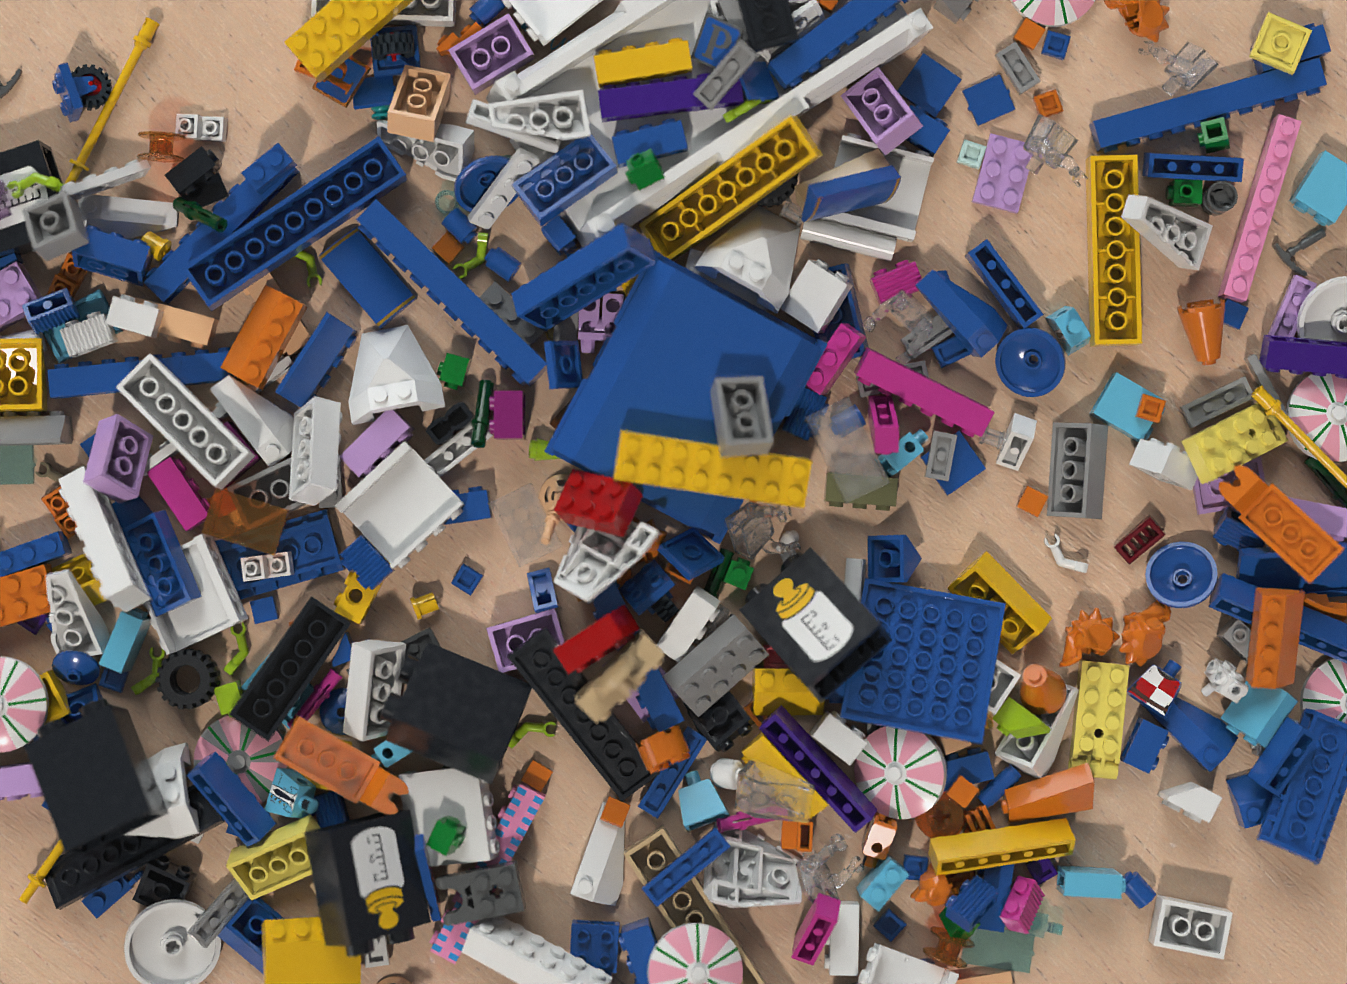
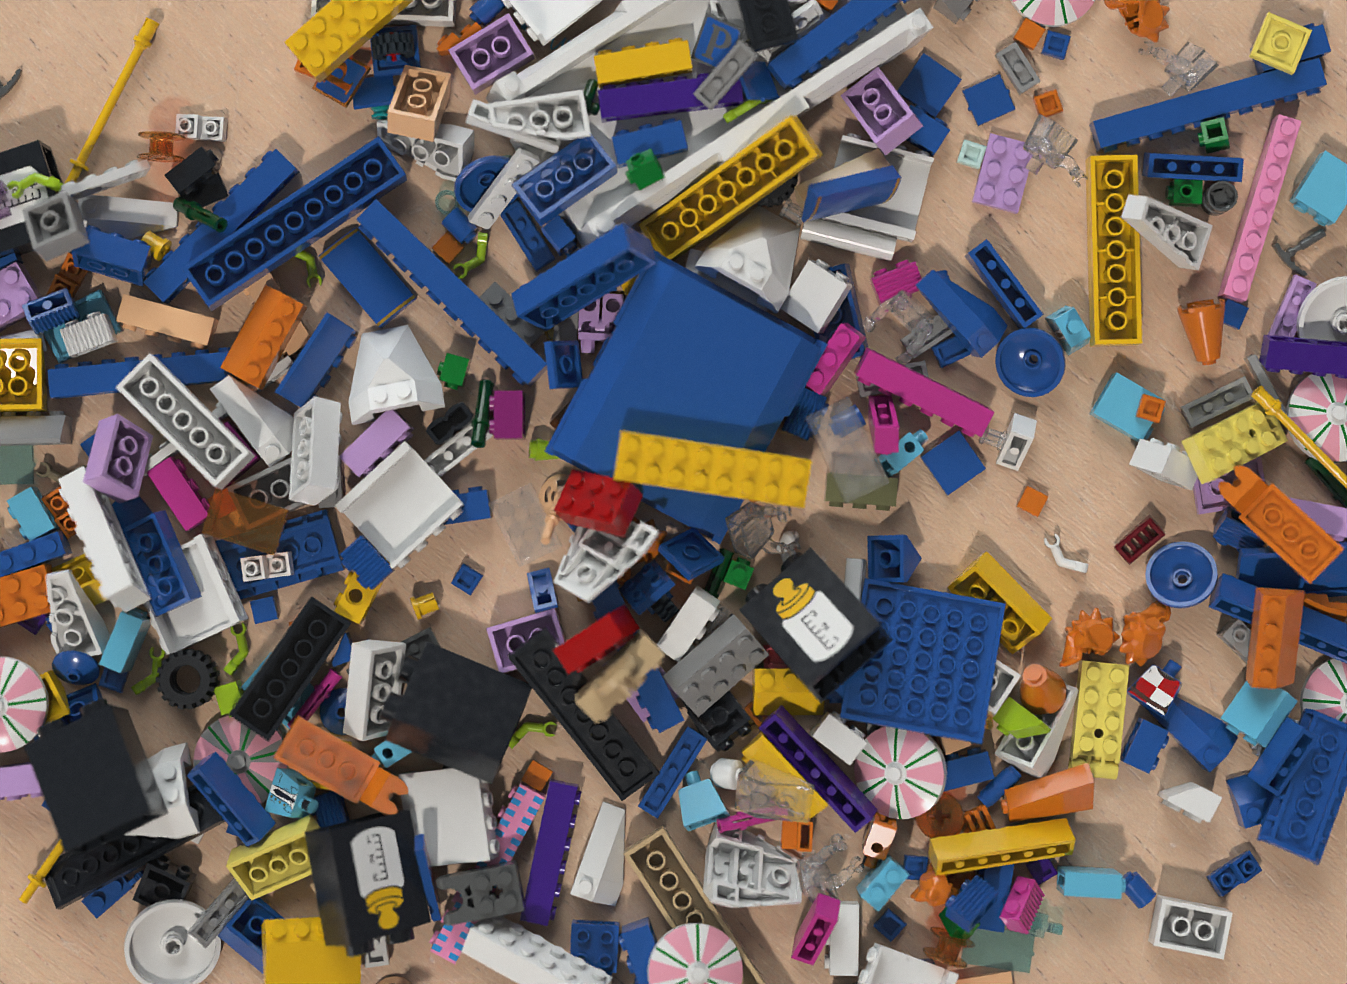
plate [52,63,112,122] -> none
white brick [105,294,164,338] -> none
blue brick [241,143,297,195] -> none
green brick [426,816,466,856] -> none
blue brick [484,247,522,282] -> none
orange tile [600,797,631,828] -> none
orange brick [636,725,691,774] -> none
blue plate [642,827,731,907] -> none
light grey brick [710,376,774,457] -> none
light grey plate [924,431,957,481] -> none
orange tile [946,775,979,808] -> none
light grey slope [1047,422,1108,519] -> none
white brick [1201,658,1249,703] -> none
none -> medium azure brick [7,487,59,541]
none -> blue tile [500,200,556,272]
none -> dark purple brick [520,779,582,926]
none -> dark green arm [583,79,600,116]
none -> blue slope [1206,850,1262,897]

